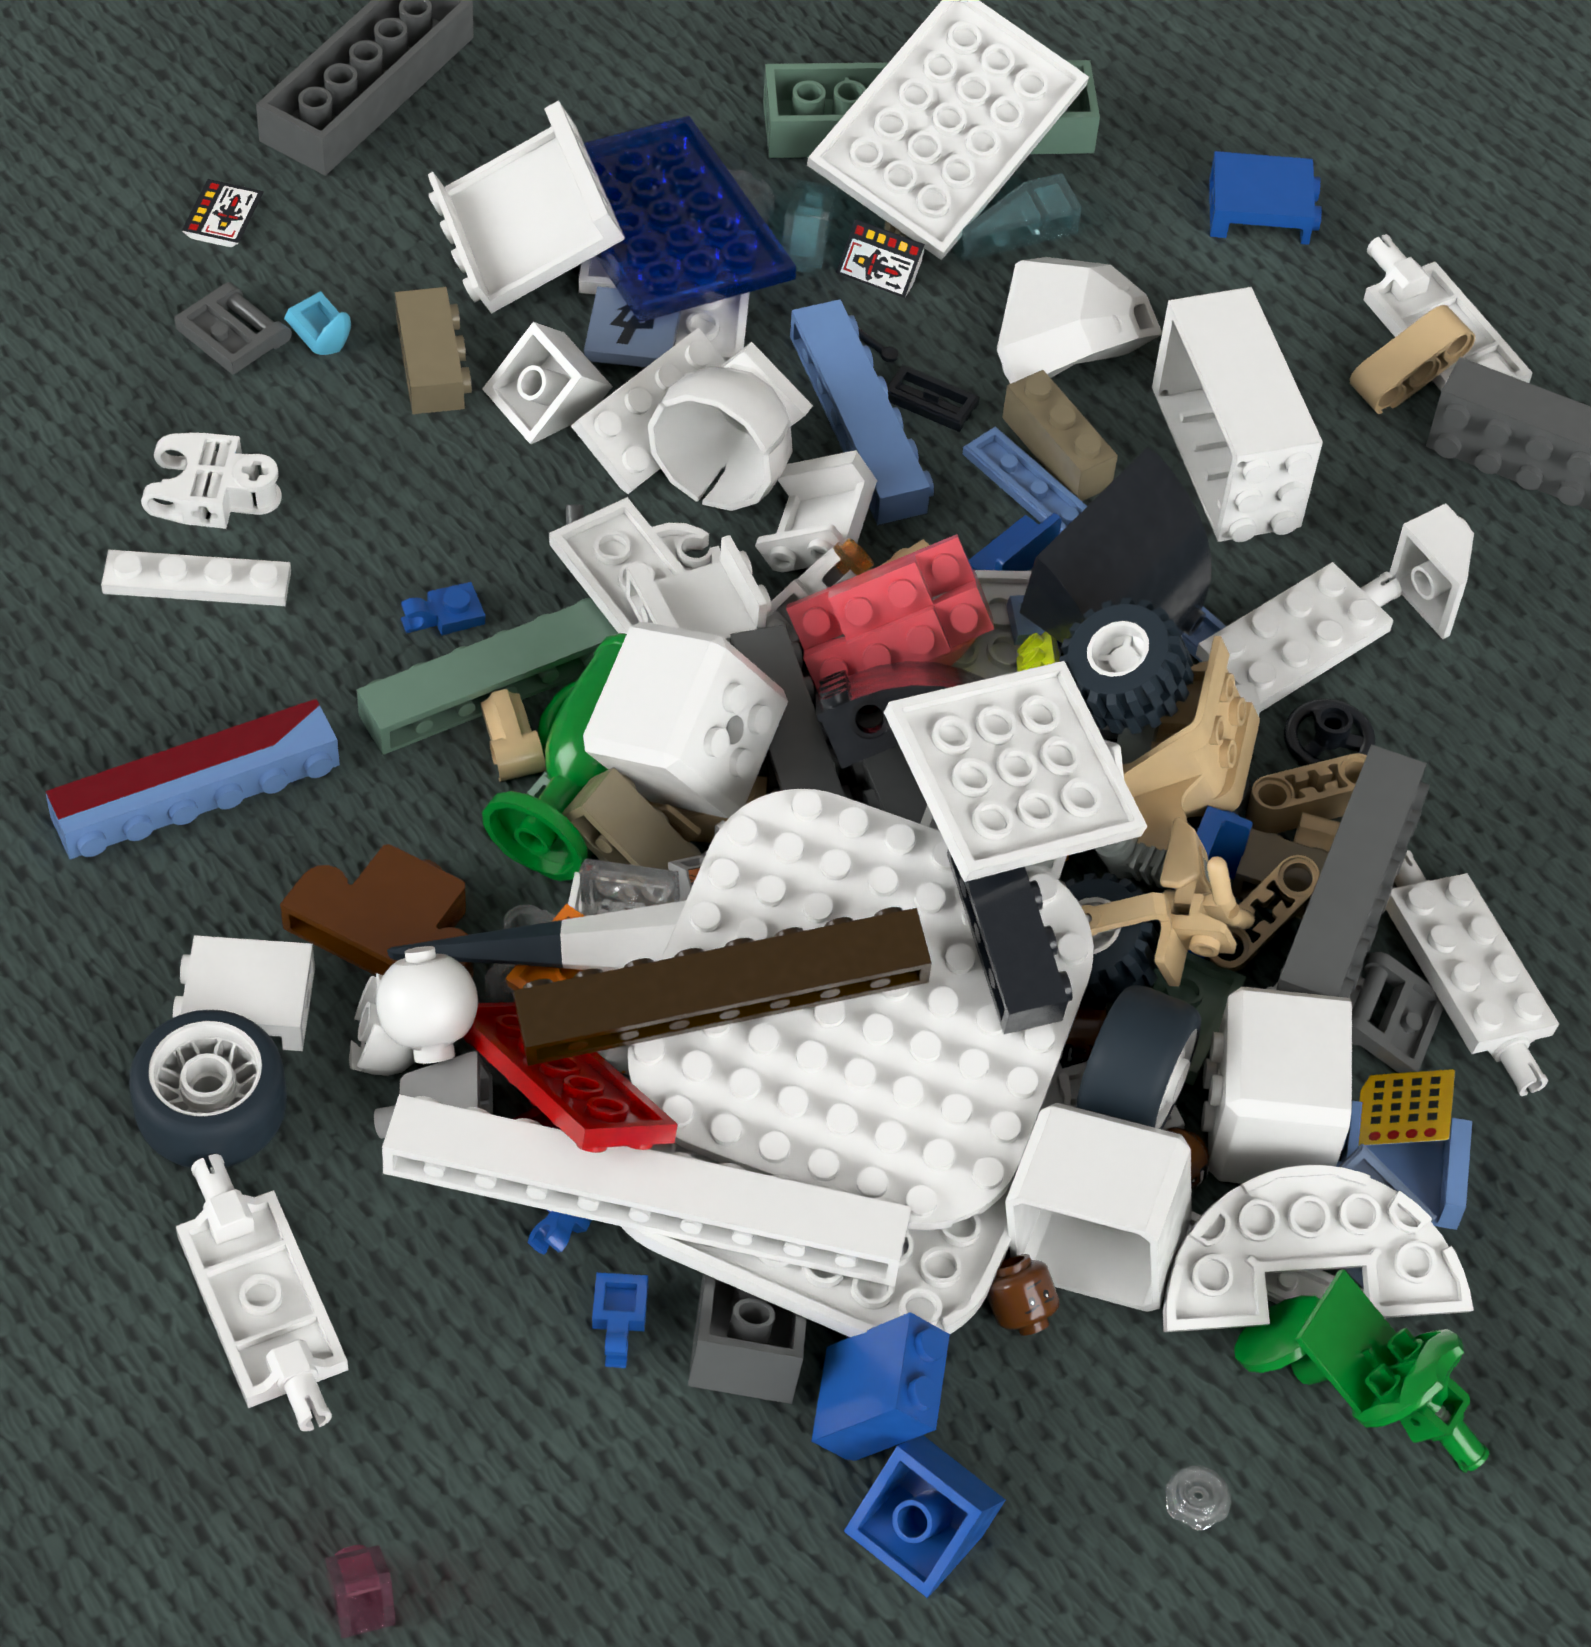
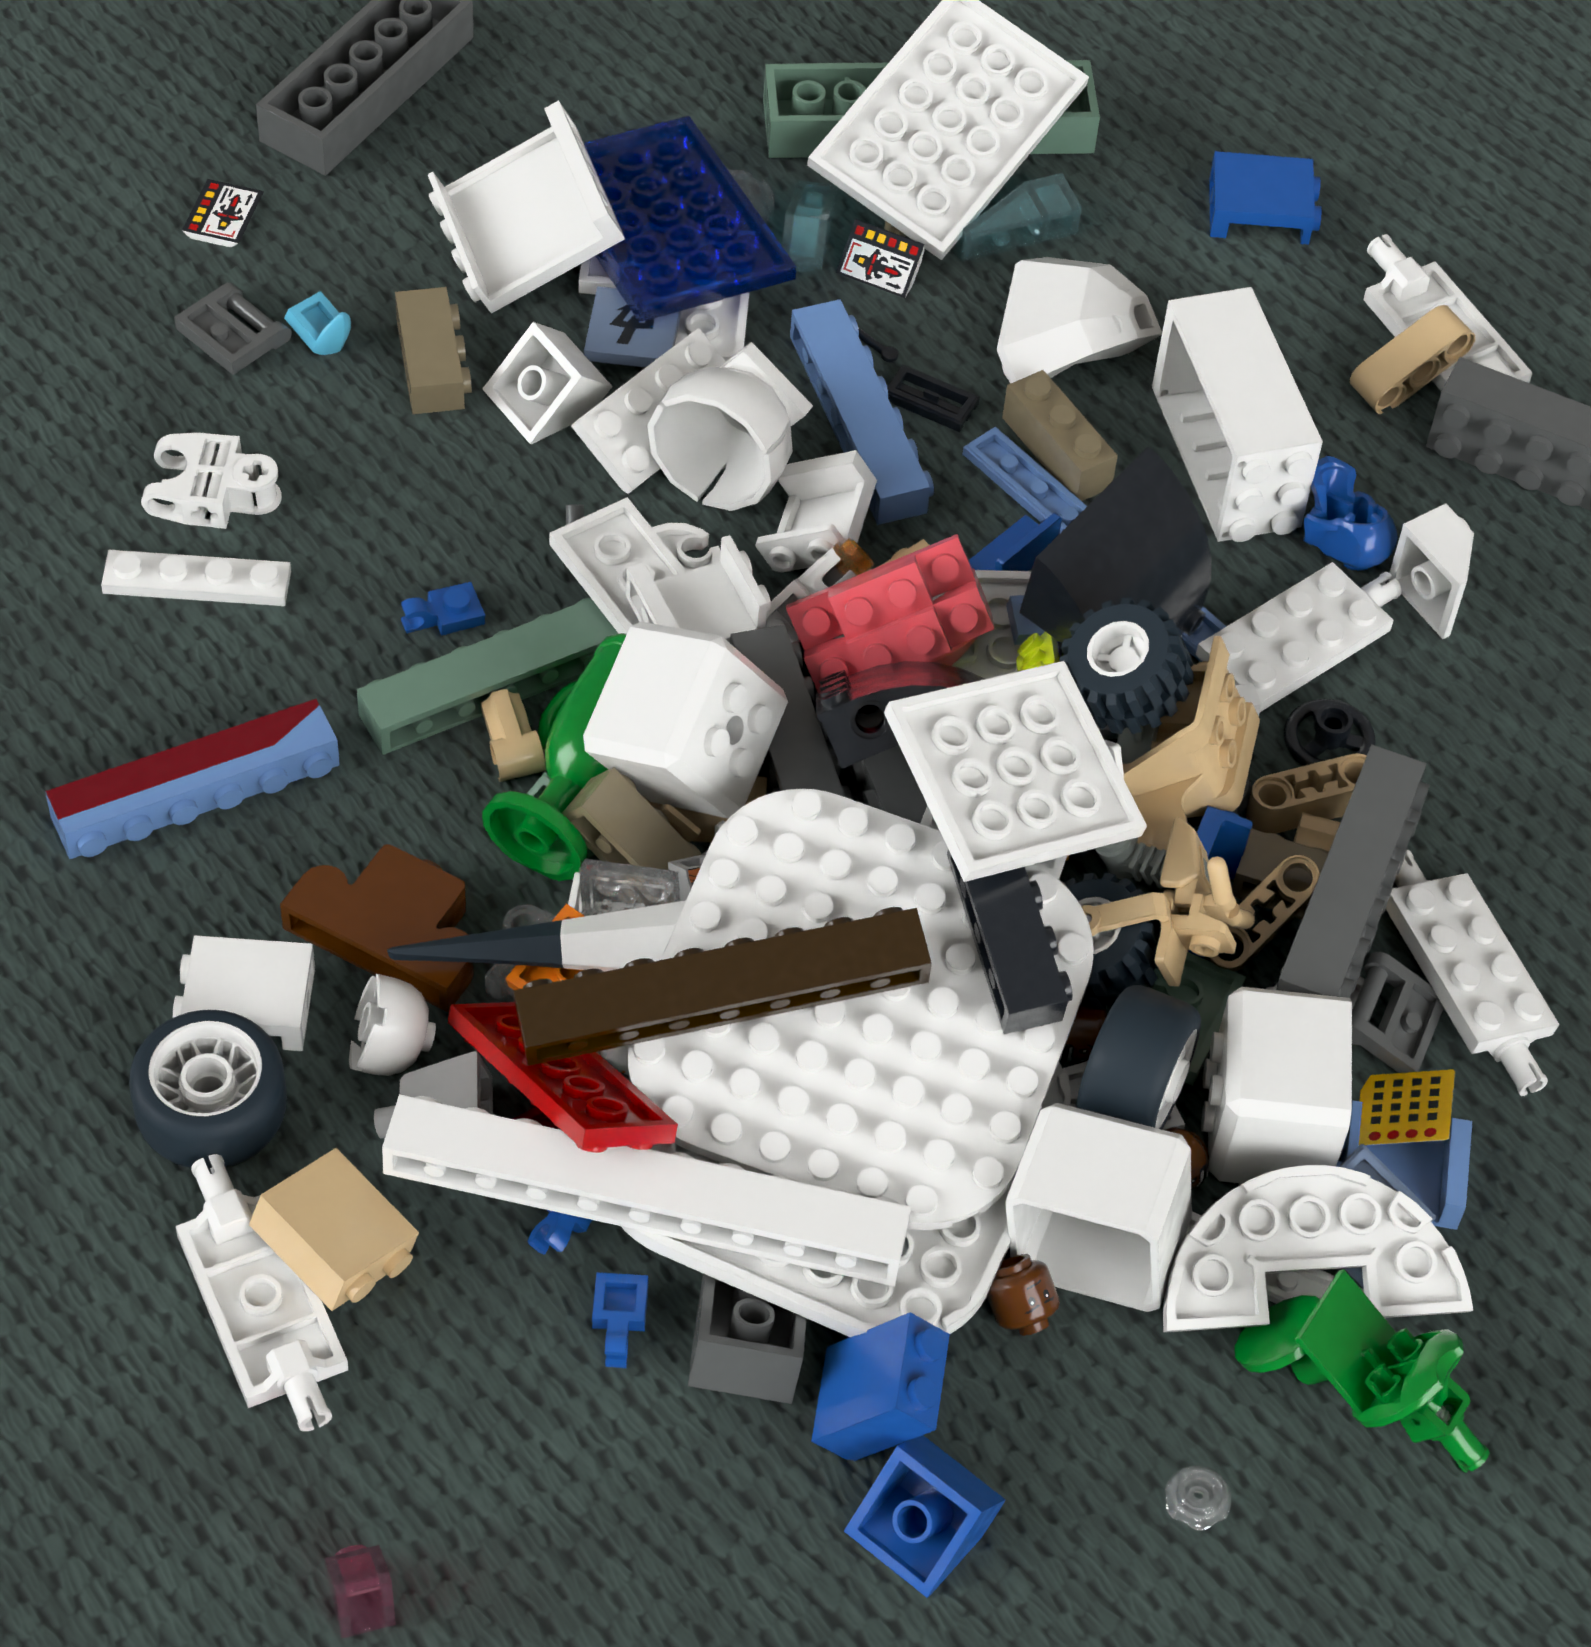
white brick [376,946,478,1064] -> none
none -> tan brick [249,1148,419,1311]
none -> blue head [1303,456,1398,571]

